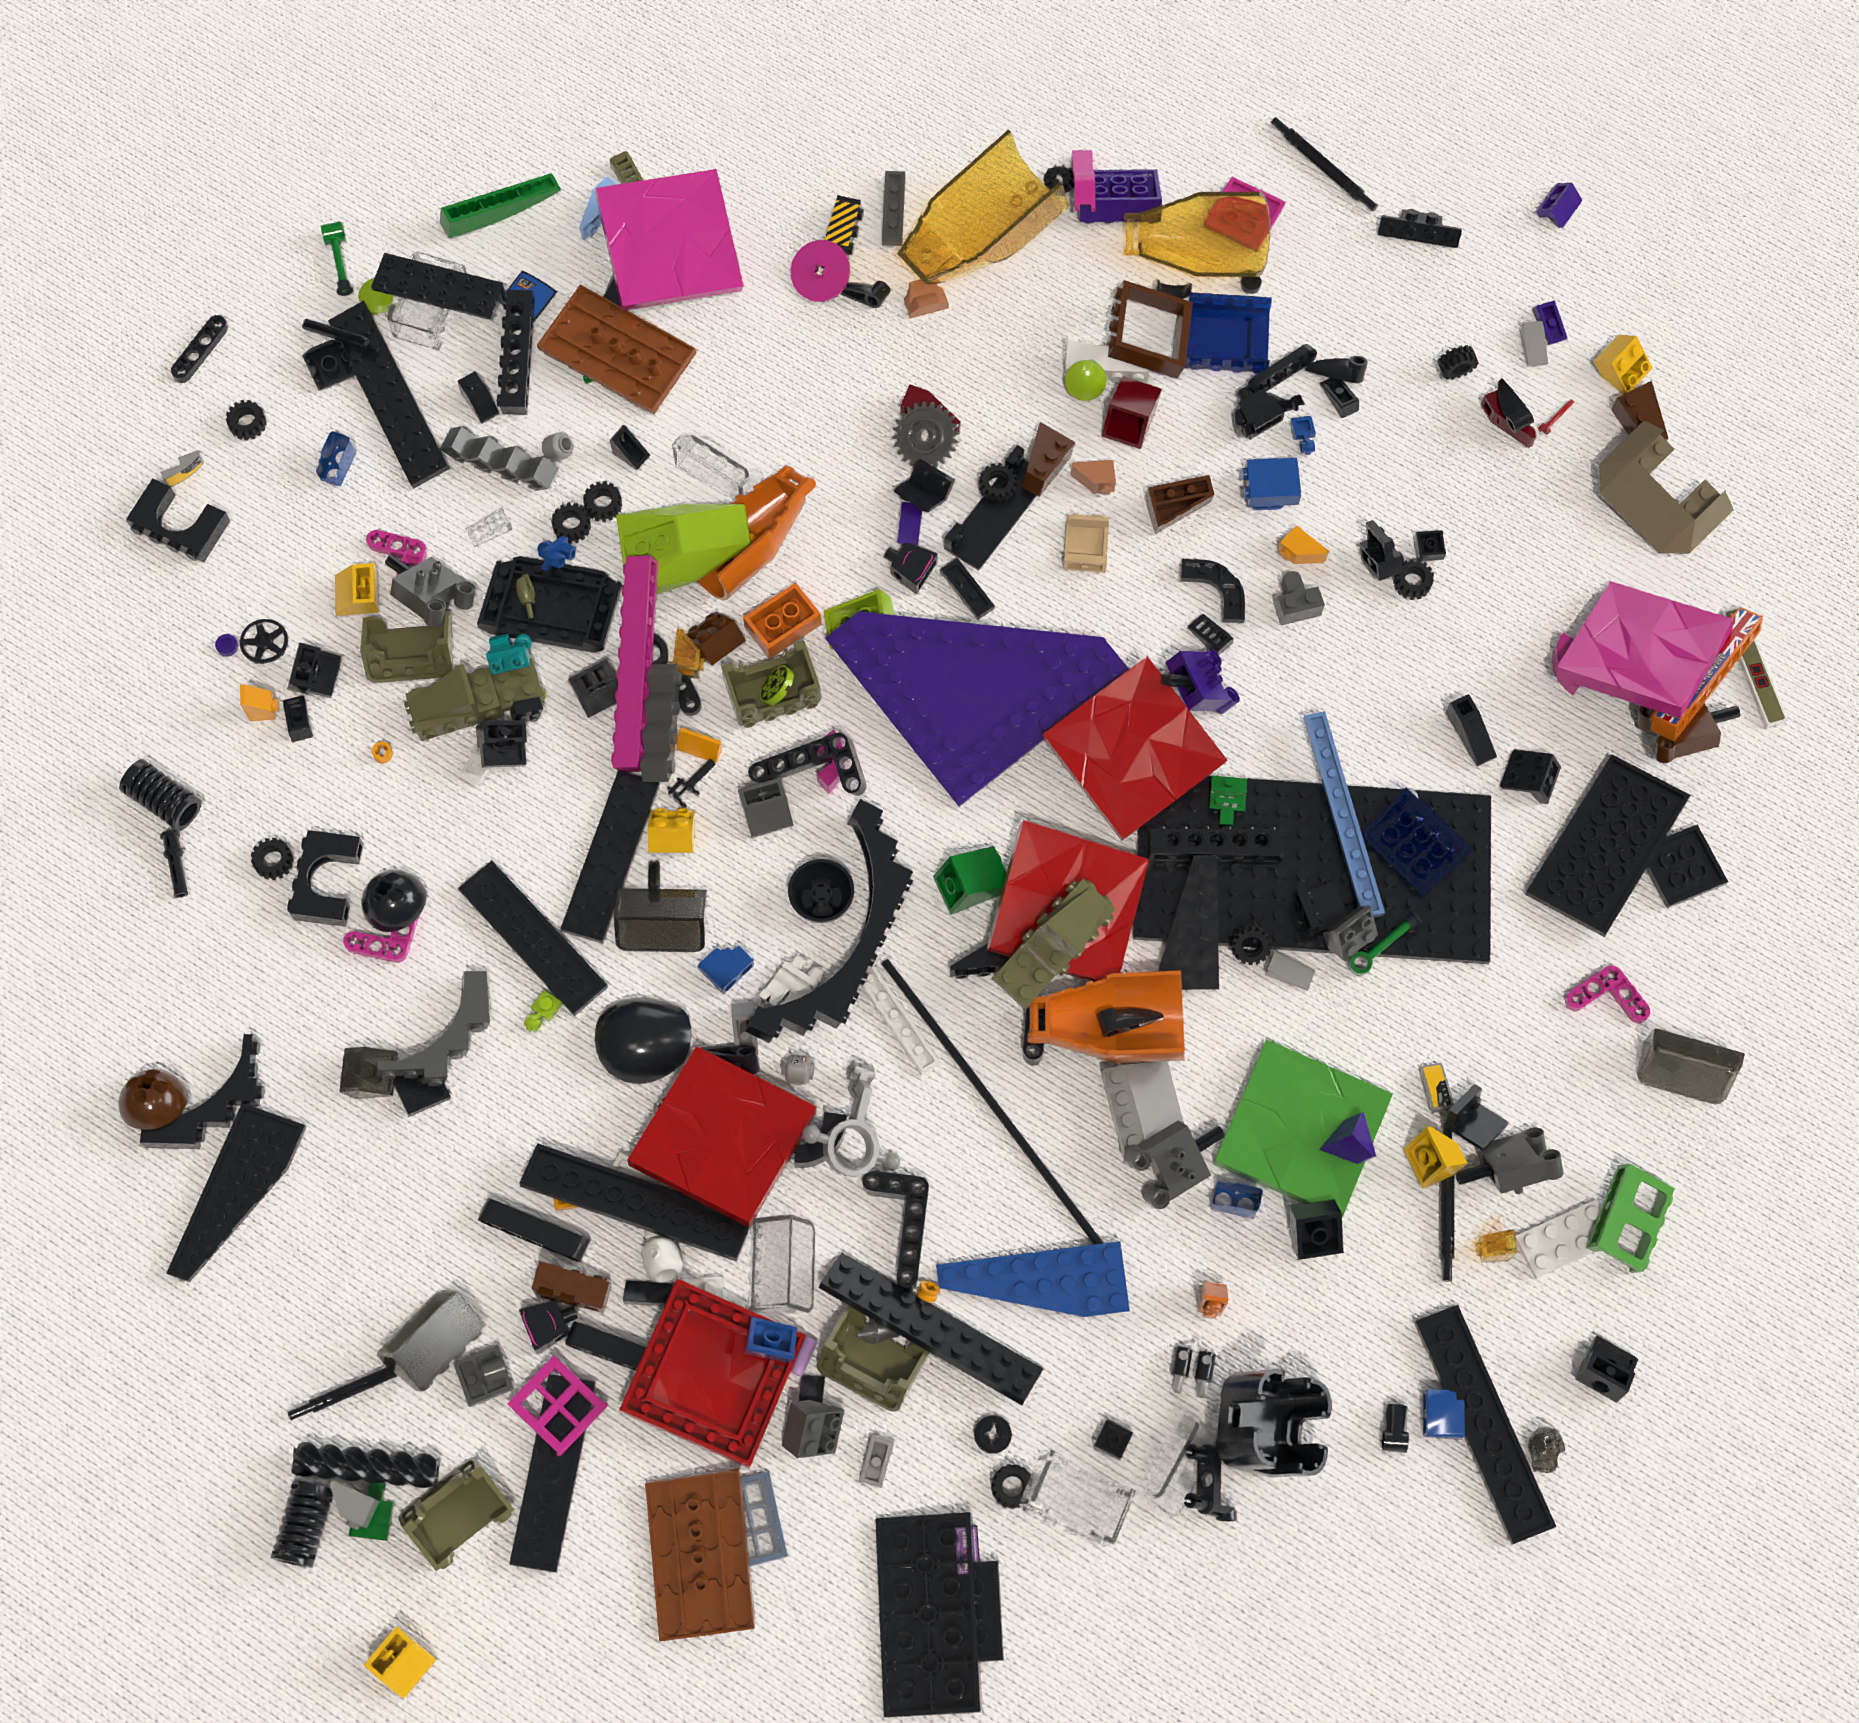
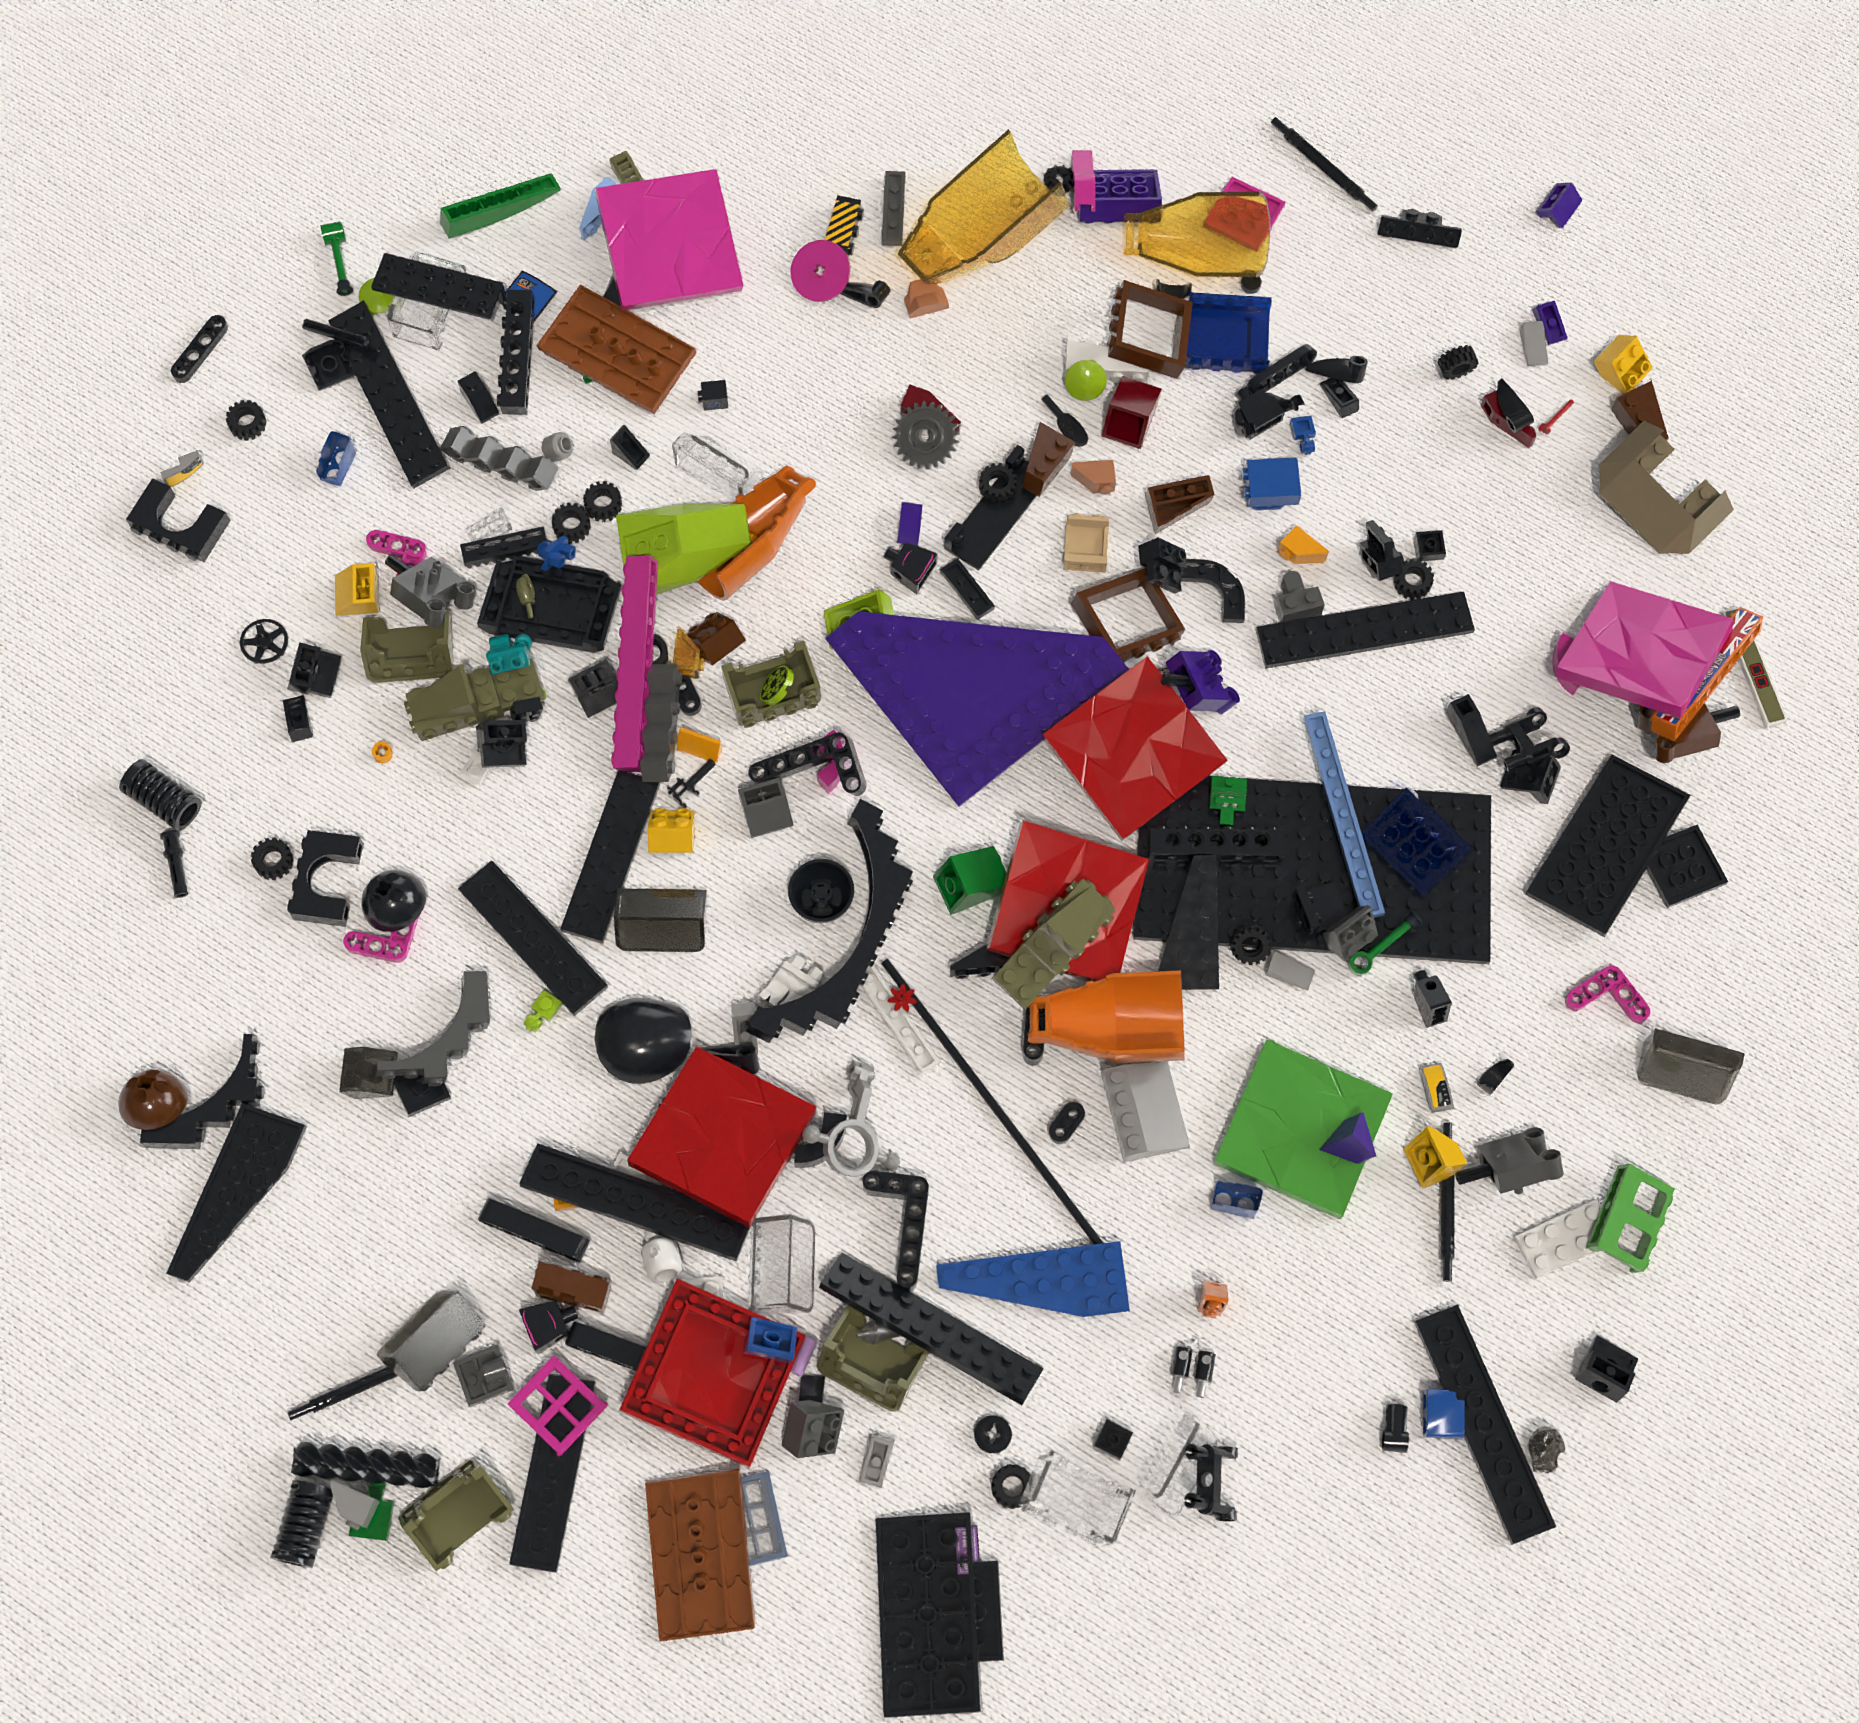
dark purple tile [215,634,238,657] -> none
light orange slope [240,684,279,722] -> none
yellow slope [363,1626,437,1699] -> none
black slope [623,1280,673,1307] -> none
black axle [647,860,660,893] -> none
blue piece [697,946,754,995] -> none
orange brick [743,583,822,659] -> none
light grey head [781,1054,815,1085] -> none
black bracket [894,459,955,513] -> none
light orange bush [917,1281,940,1302] -> none
black piece [1096,1008,1164,1037] -> none
dark grey piece [1124,1120,1225,1209] -> none
black slope [1187,614,1234,655] -> none
black piece [1215,1369,1332,1478] -> none
black brick [1289,1199,1344,1260] -> none
black bracket [1445,1084,1508,1151] -> none
clear yellow slope [1475,1229,1517,1263] -> none
none -> black gear [460,526,547,569]
none -> black brick [697,380,729,411]
none -> red plant [887,984,917,1012]
none -> black piece [1041,394,1088,447]
none -> black plate [1049,1102,1085,1144]
none -> reddish brown window [1071,568,1186,663]
none -> black brick [1138,537,1187,594]
none -> black plate [1256,591,1475,669]
none -> black torso [1413,970,1452,1028]
none -> black helmet [1477,1059,1514,1095]
none -> black connector [1489,707,1570,772]

